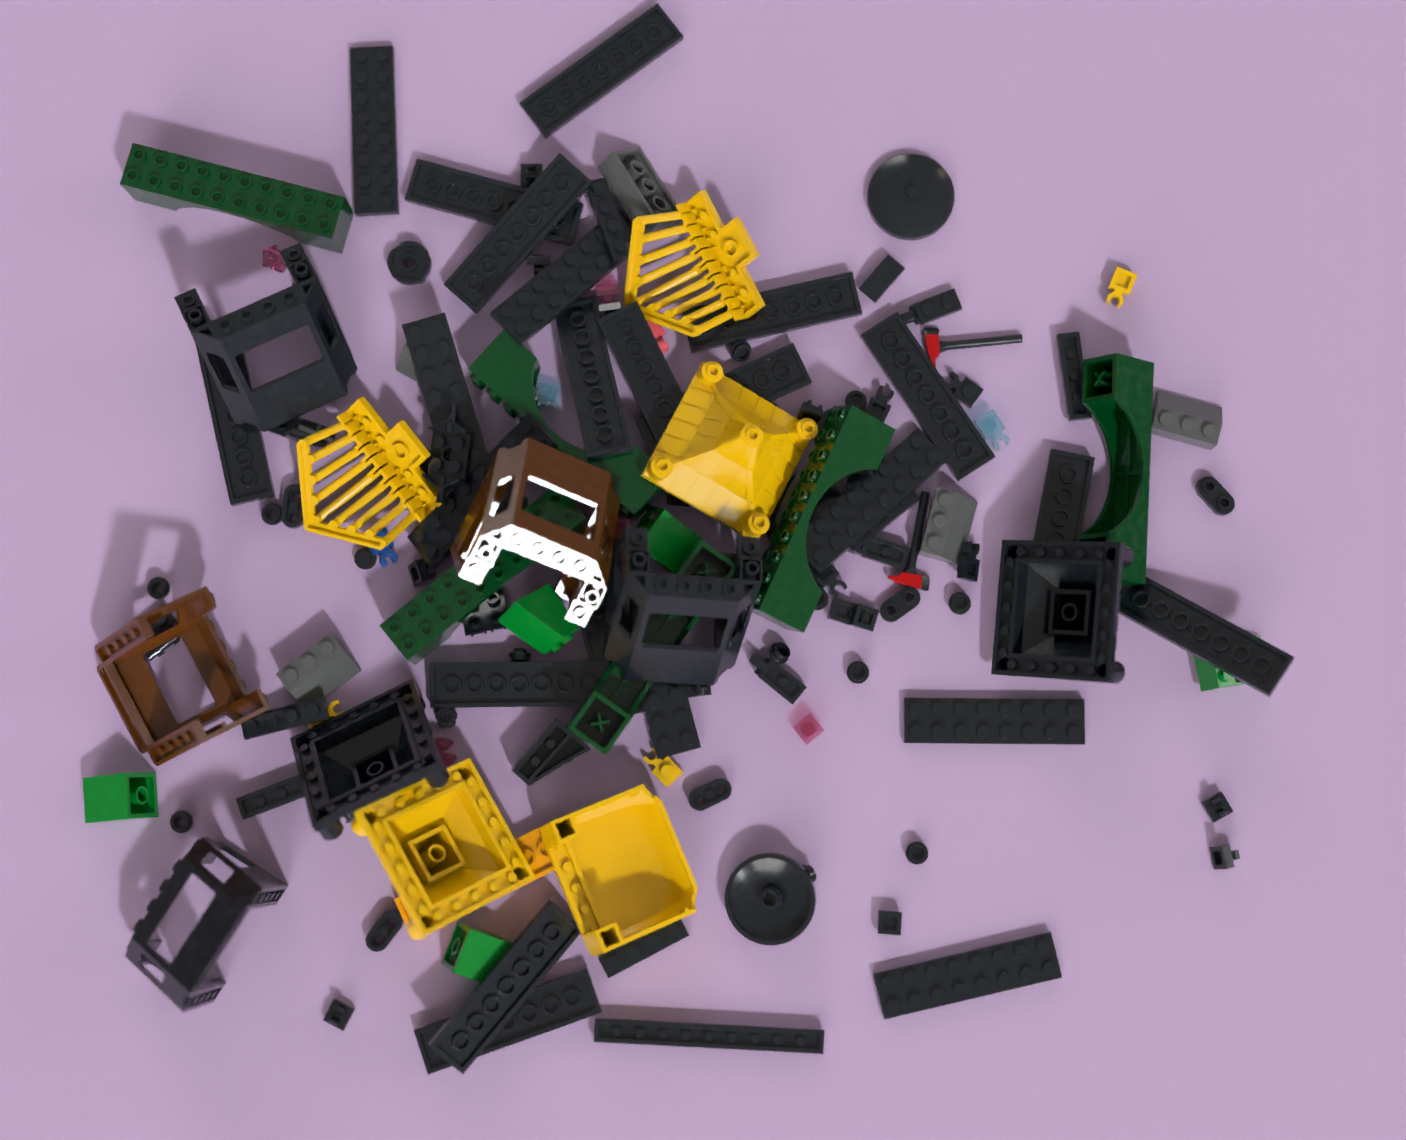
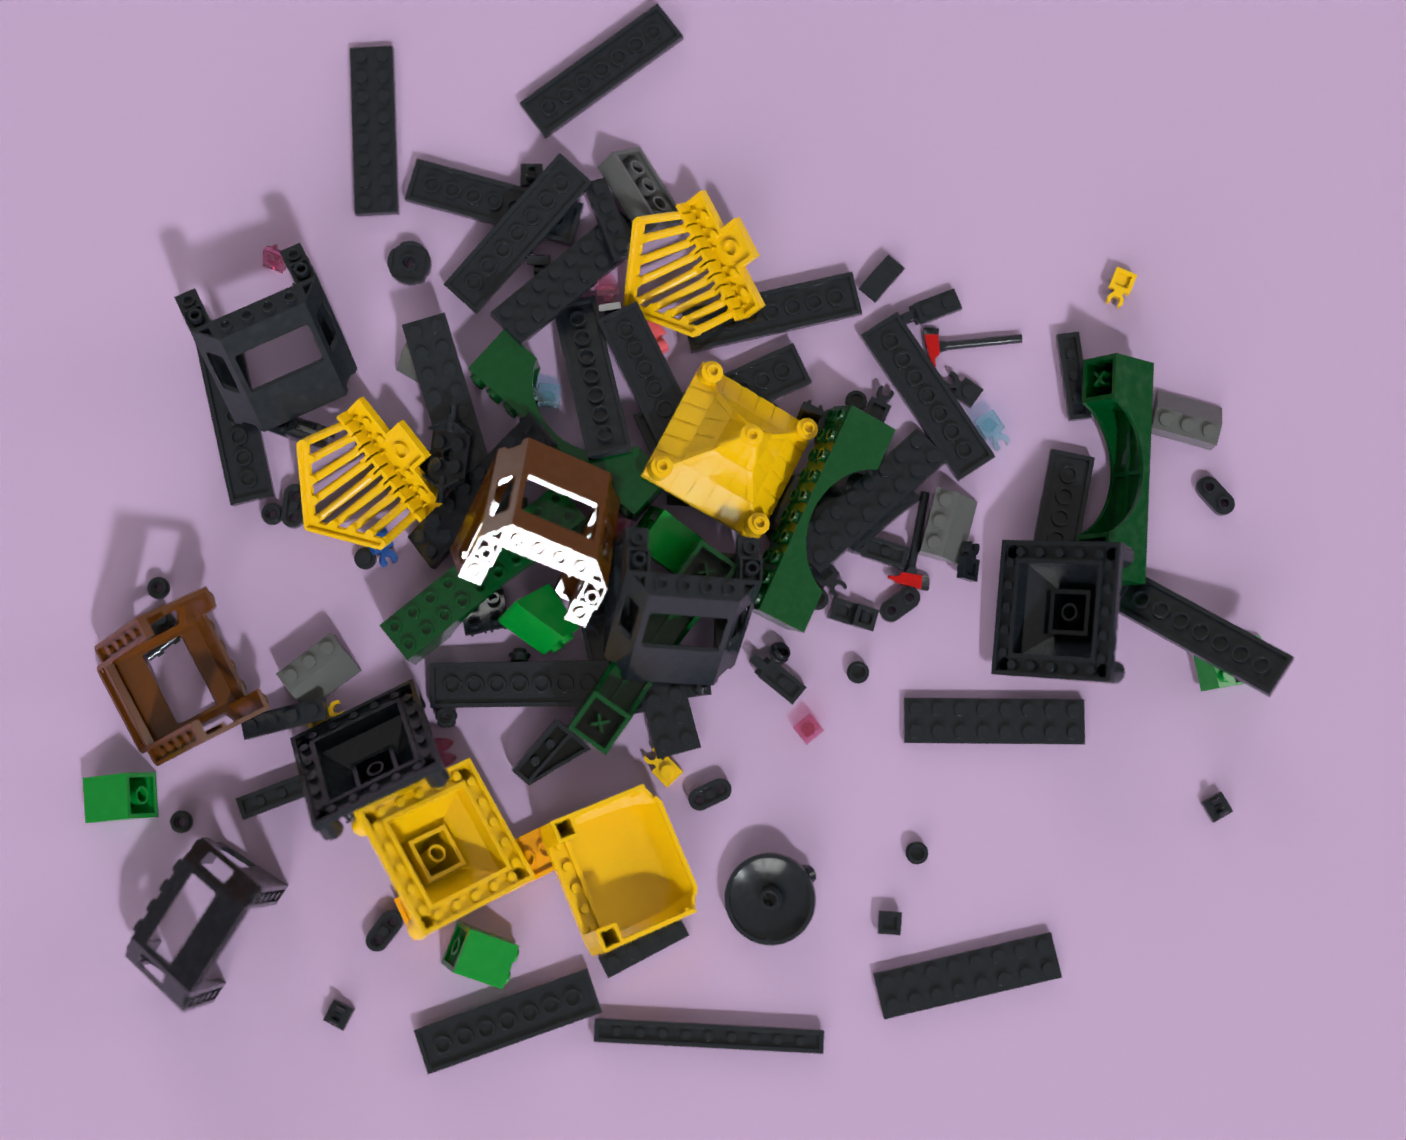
dark green arch [120,143,354,254] -> none
black tile [408,558,436,587] -> none
black plate [428,900,580,1074] -> none
black plate [729,340,751,362] -> none
black dish [867,154,955,240] -> none
black plate [948,592,971,615] -> none
black tile [1209,845,1240,870] -> none

